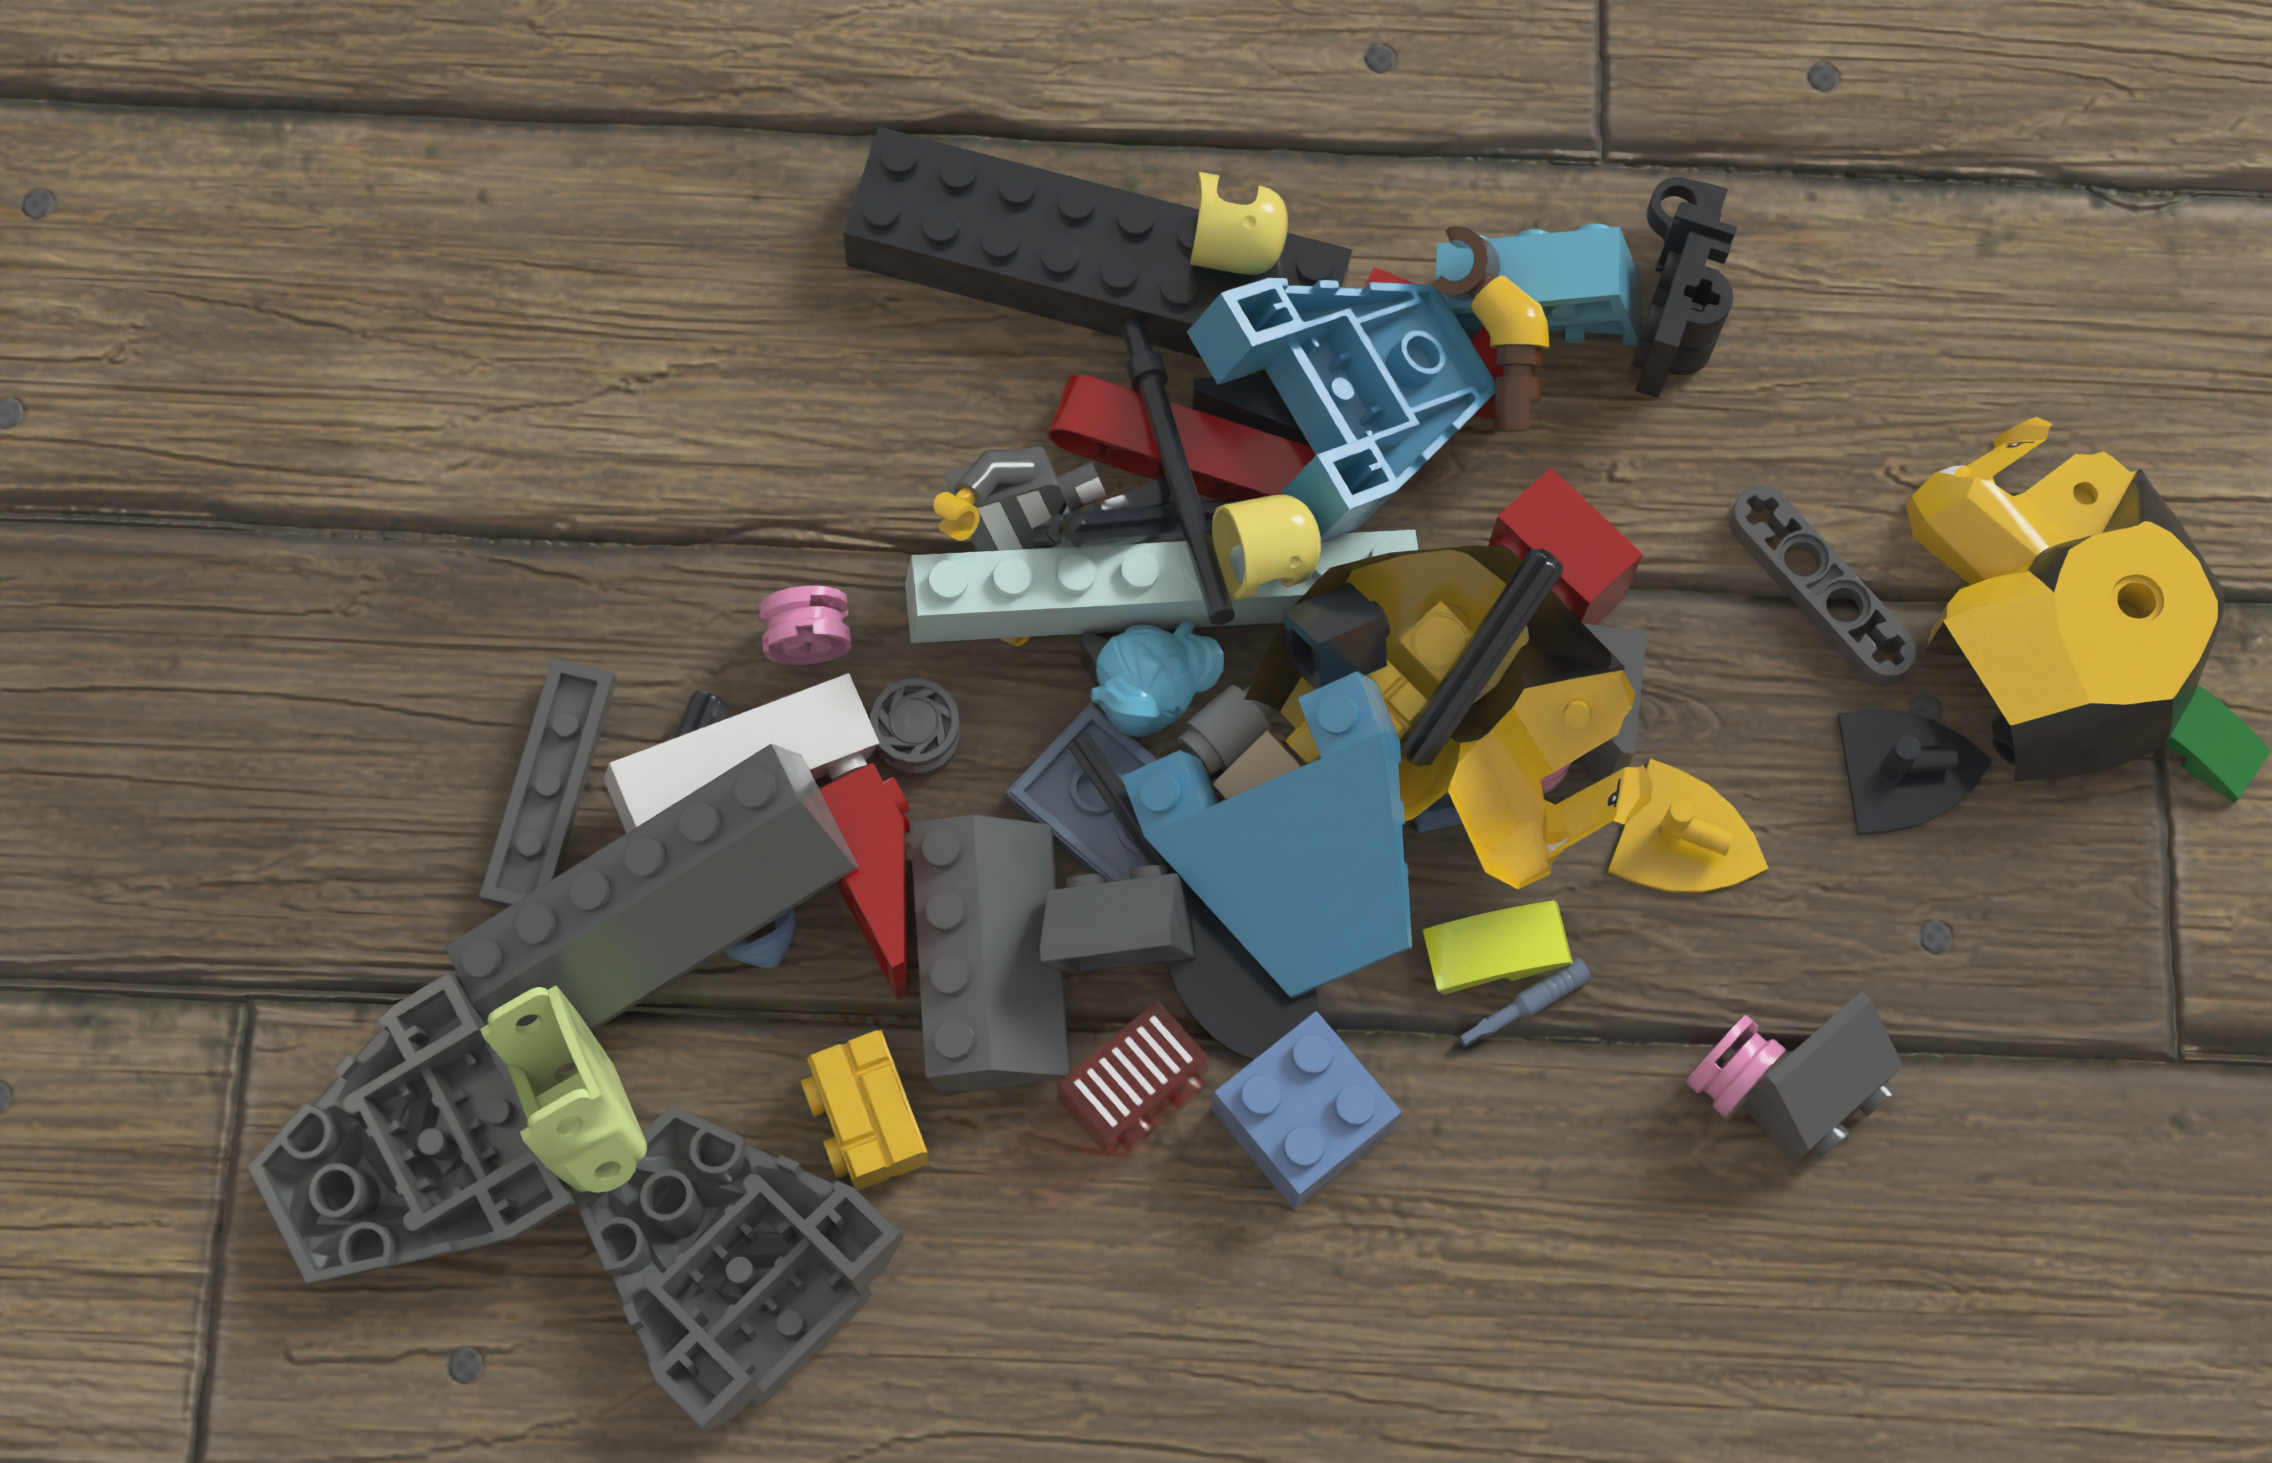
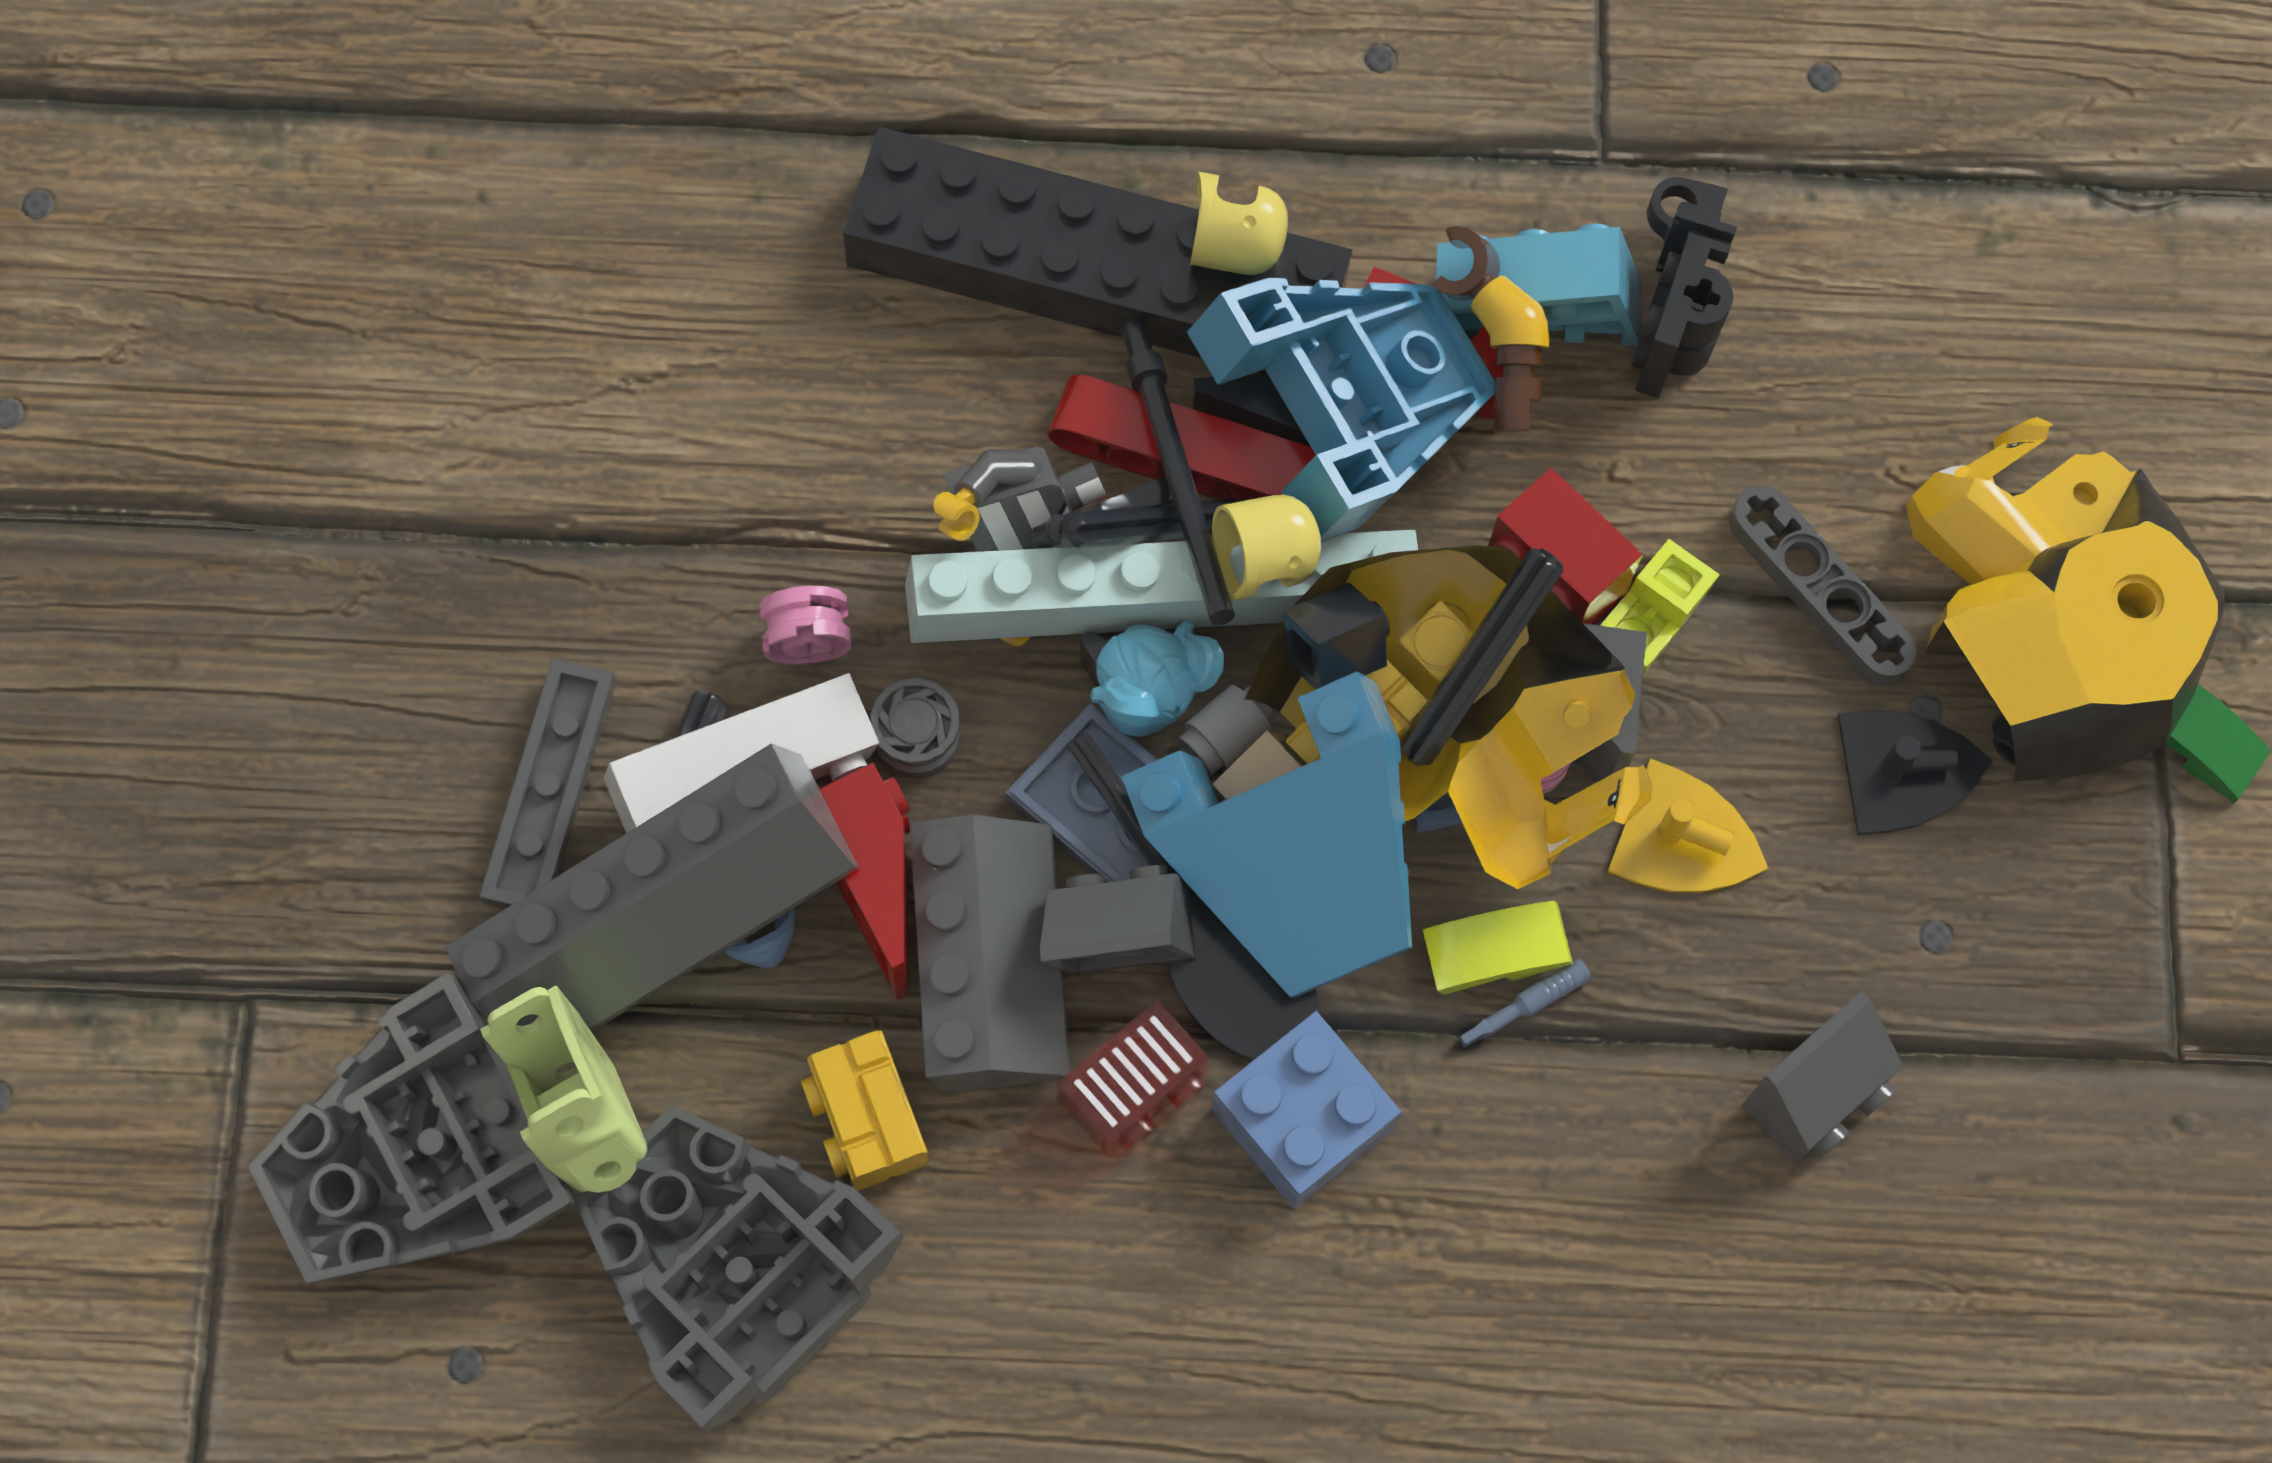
bright pink wheel [1685,1015,1786,1118] -> none
none -> neon yellow slope [1600,539,1720,676]

